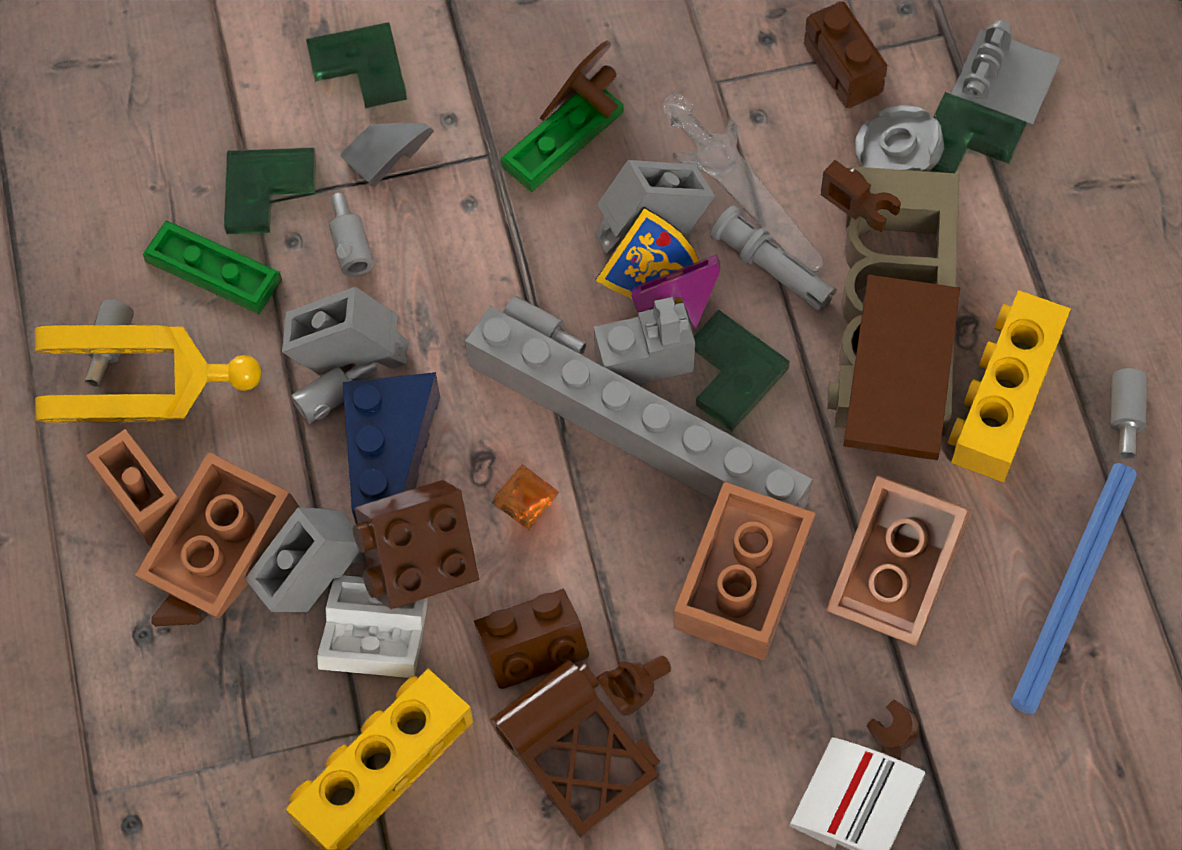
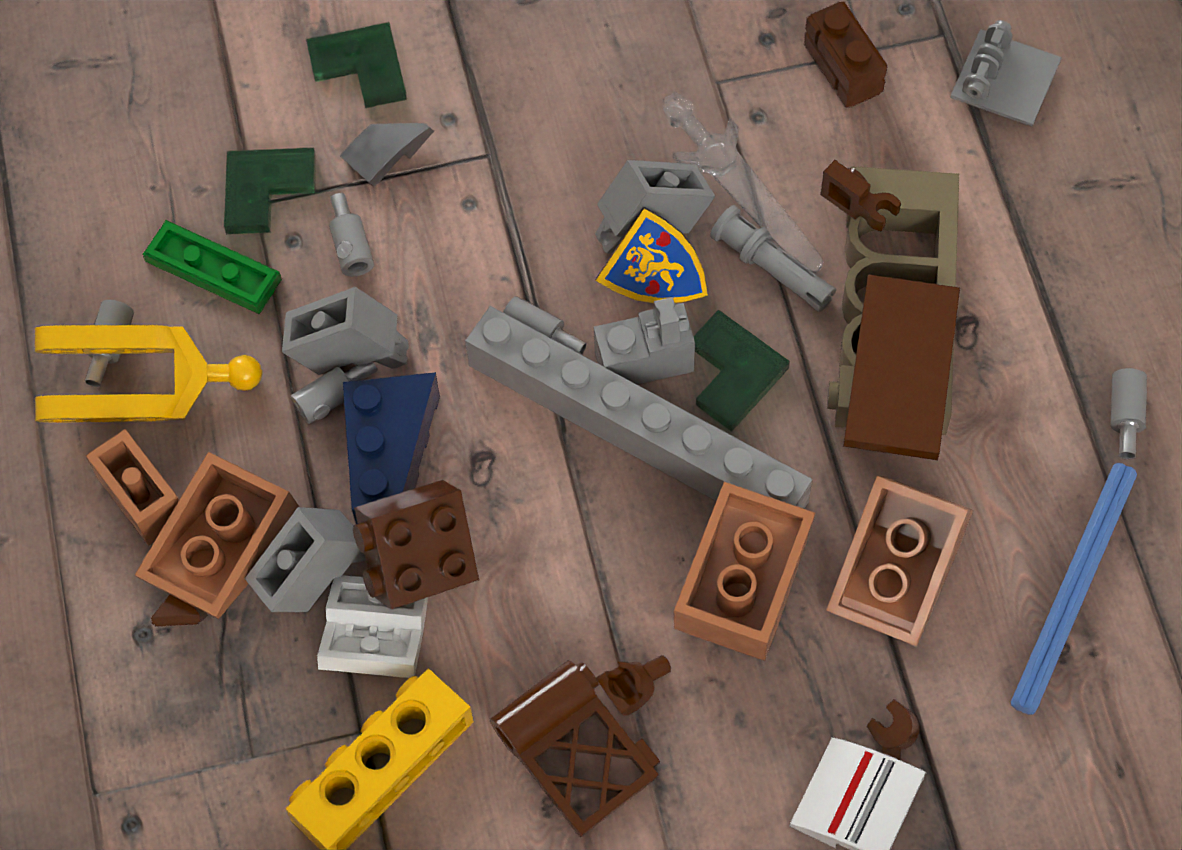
reddish brown bracket [474,588,589,689] -> none
clear orange tile [492,464,559,530] -> none
green tile [500,89,624,193] -> none
reddish brown shield [540,40,619,121] -> none
magenta slope [631,254,720,329] -> none
light grey tile [855,105,944,172] -> none
clear green tile [930,92,1027,174] -> none
yellow brick [948,290,1071,483] -> none

